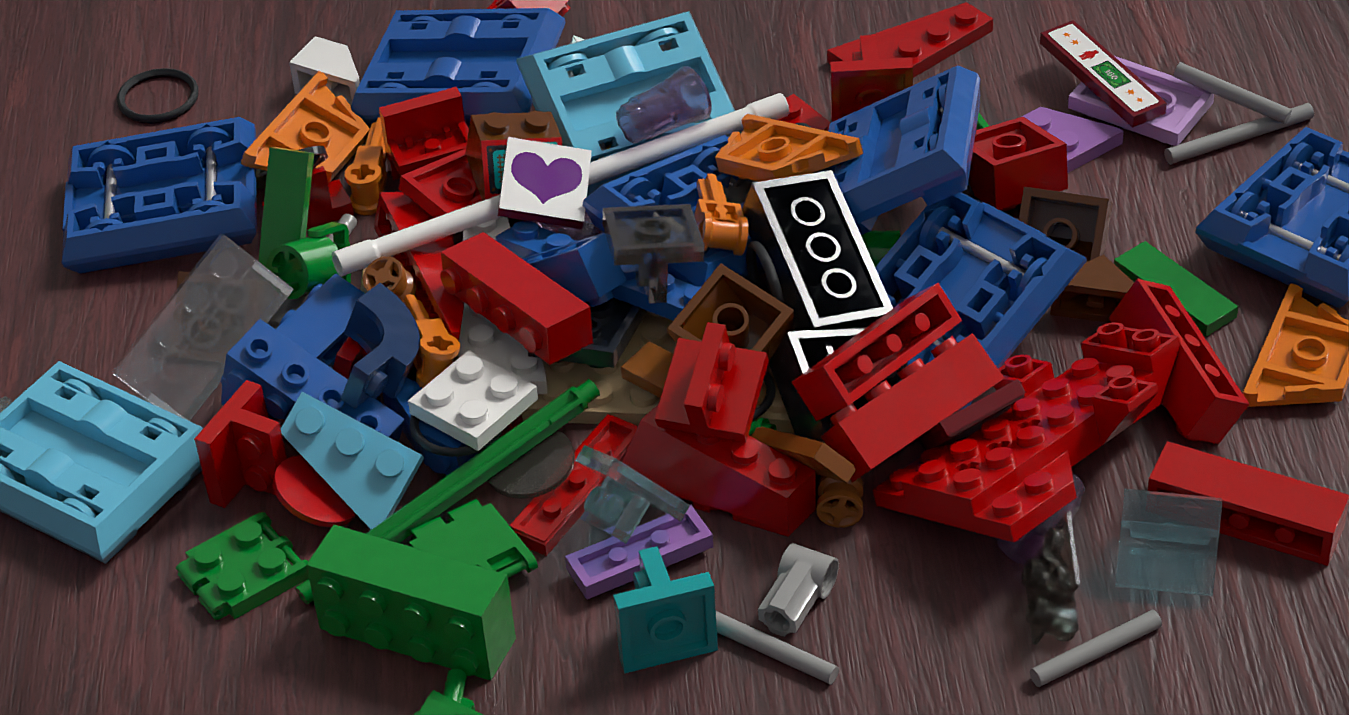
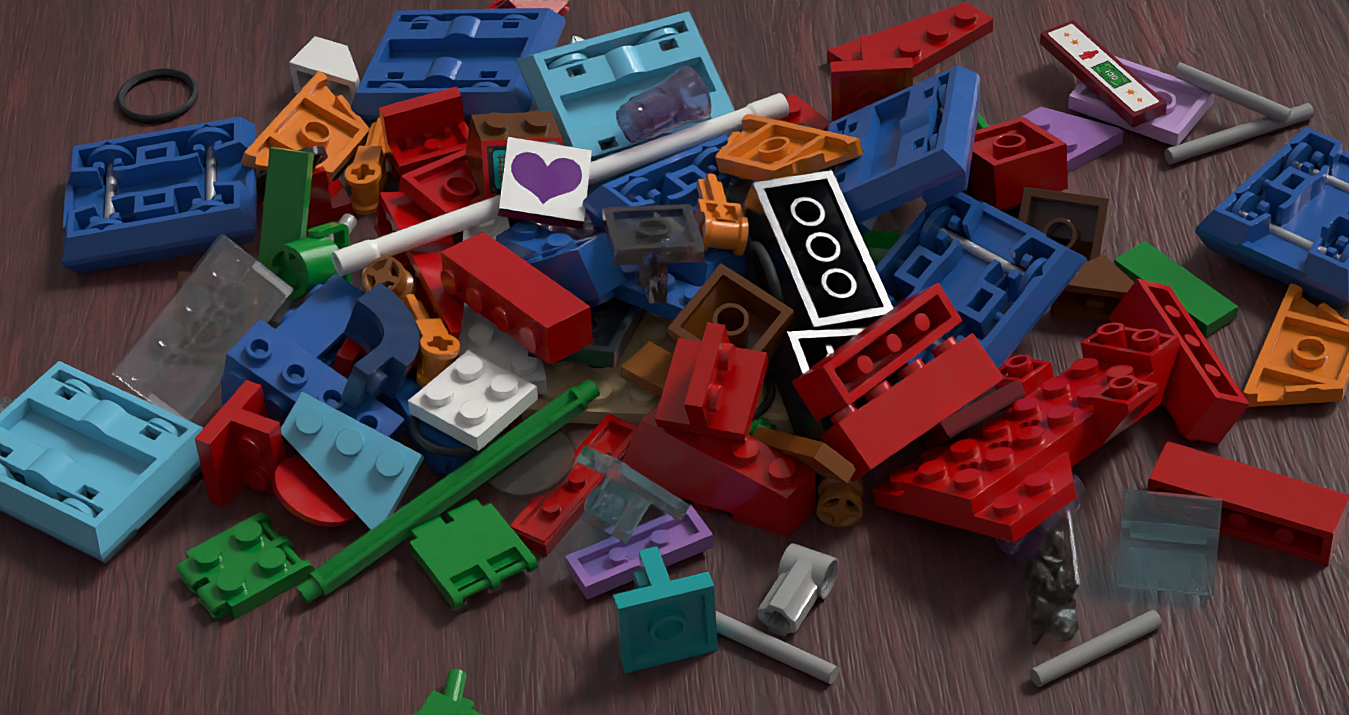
green brick [306,525,516,681] -> none

